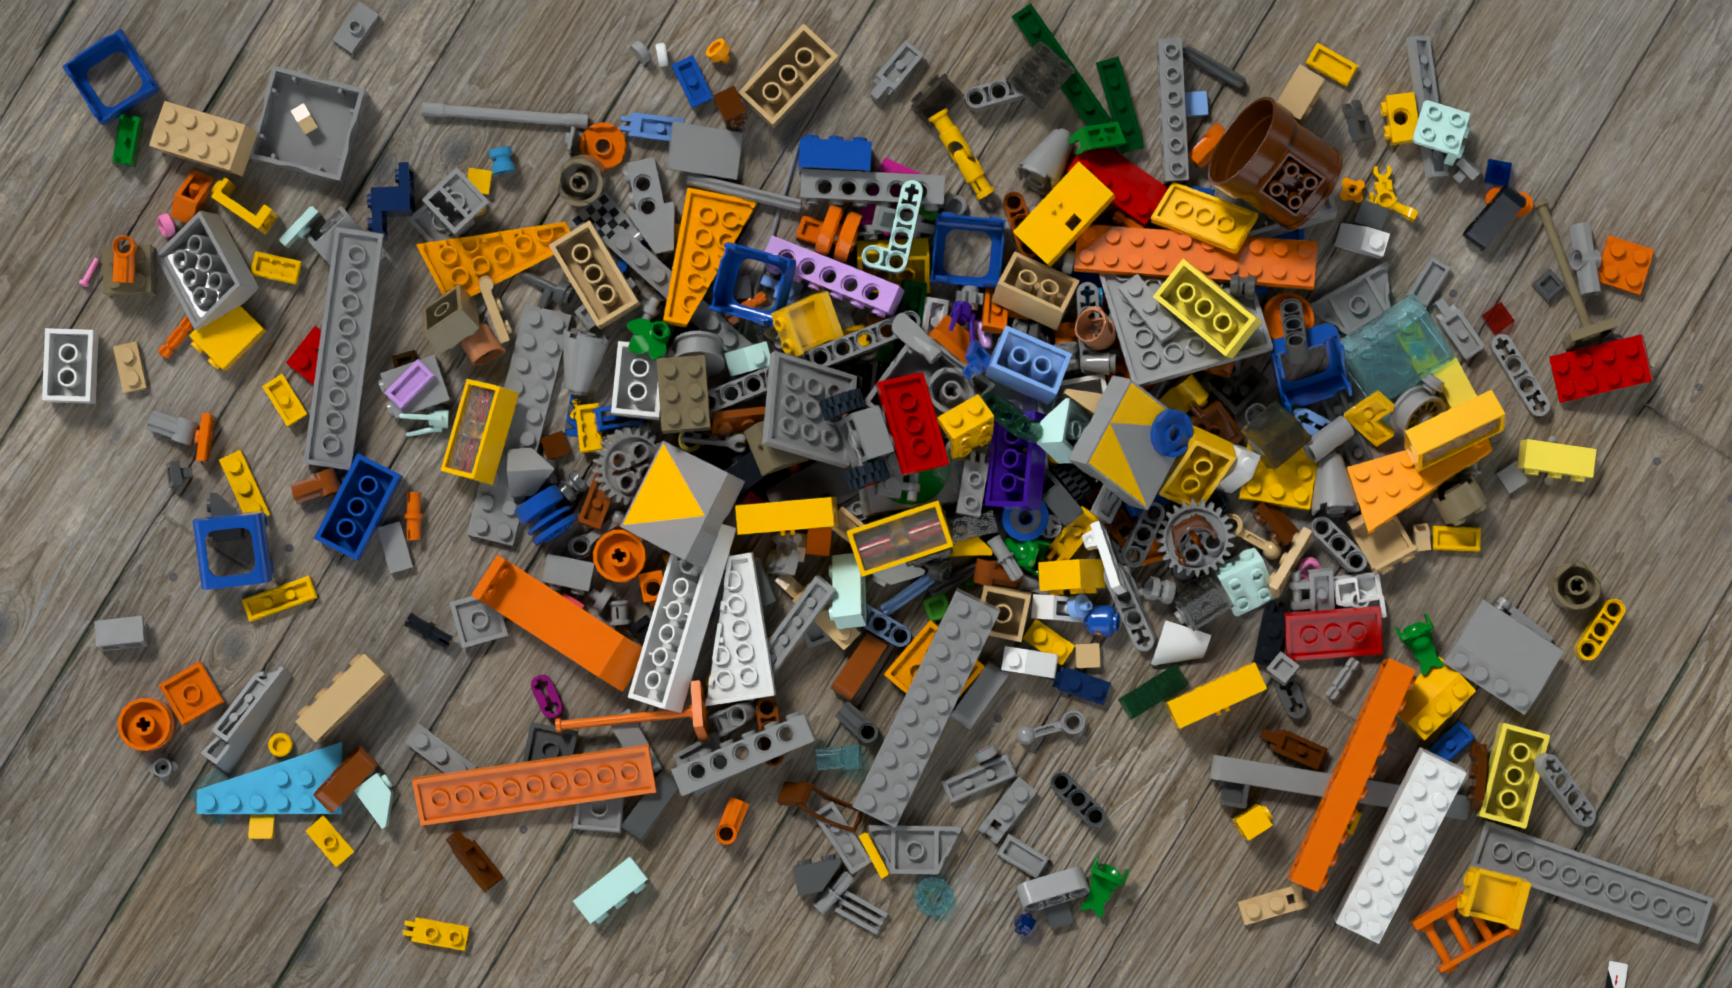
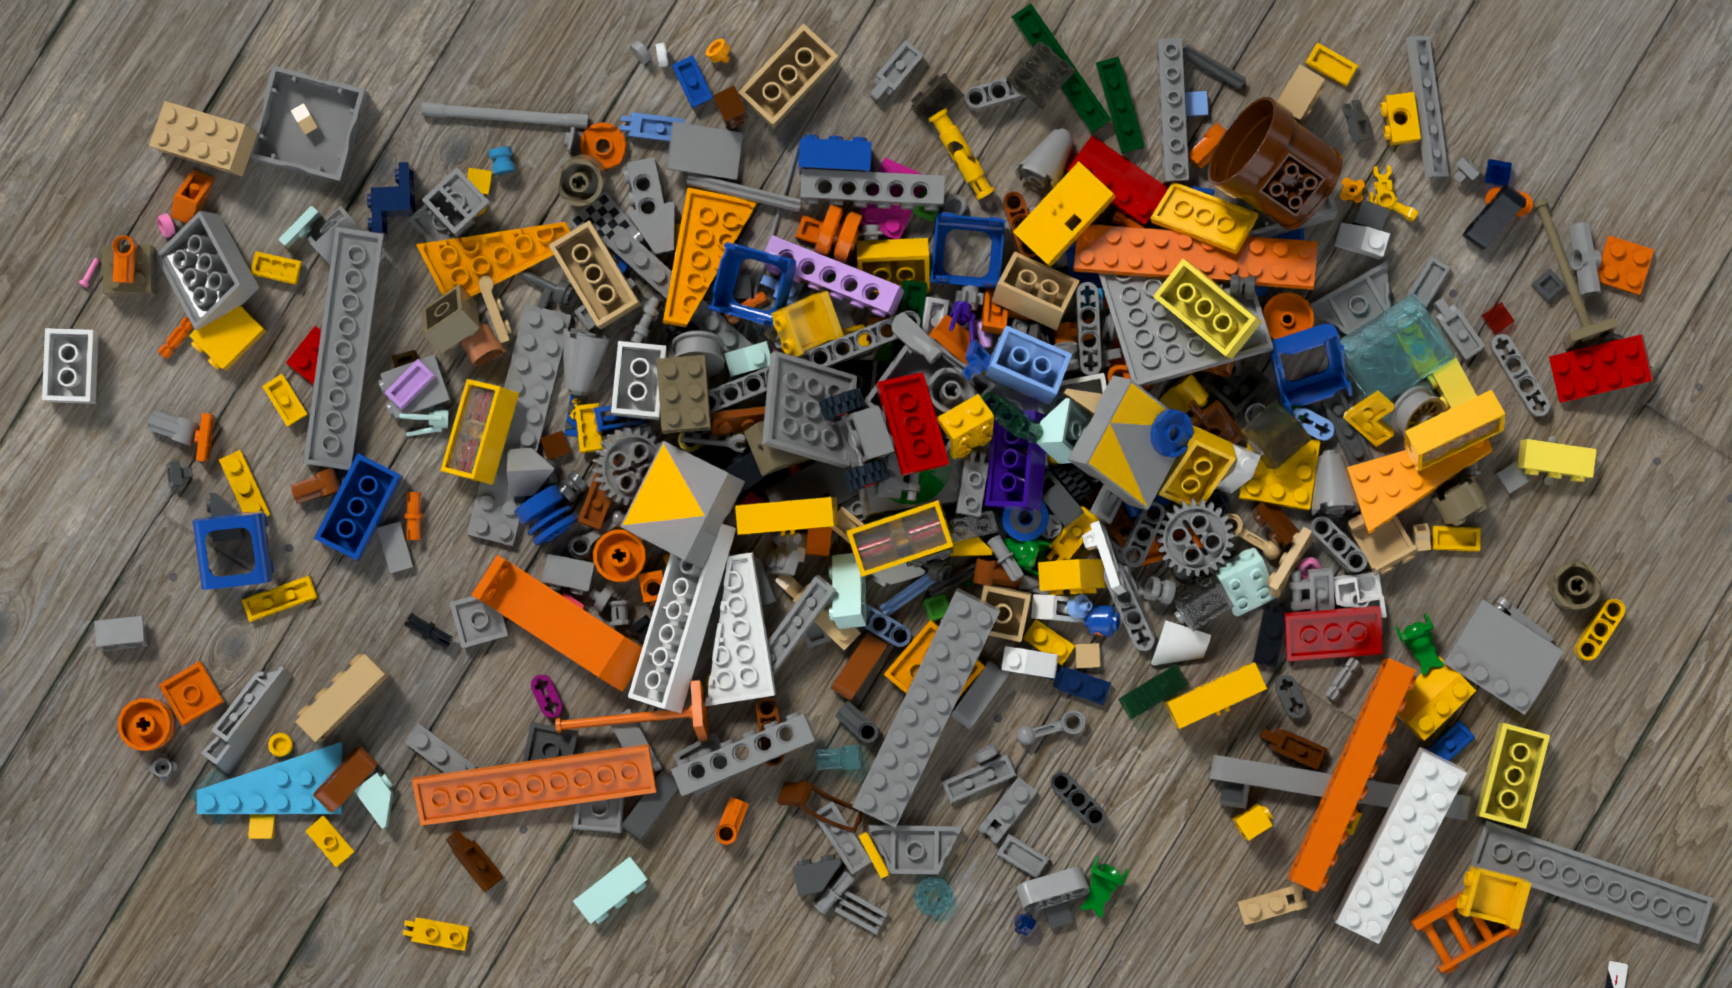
blue piece [62,29,160,125] -> none
green hinge [112,114,144,167] -> none
tan plate [113,342,148,394] -> none
yellow panel [211,178,279,235] -> none
light grey plate [332,1,380,54] -> none
green plate [626,318,671,360] -> none
light grey piece [708,701,757,738] -> none
light aqua beam [862,180,923,274] -> none
light grey hinge [871,205,936,238] -> none
light grey tile [1062,249,1076,274] -> none
green hinge [1068,122,1127,155] -> none
nougat helmet [1075,306,1117,351] -> none
light grey cone [1082,351,1116,375] -> none
light grey plate [1118,274,1181,344] -> none
reddish brown helmet [1171,513,1218,565] -> none
light grey plate [1265,651,1300,686] -> none
dark grey beam [1280,299,1309,364] -> none
light grey pin [1302,416,1354,463] -> none
light aqua bracket [1412,100,1471,166] -> none
light grey plate [1421,373,1445,394] -> none
reddish brown hinge [1467,742,1488,811] -> none
light grey beam [1534,753,1596,827] -> none

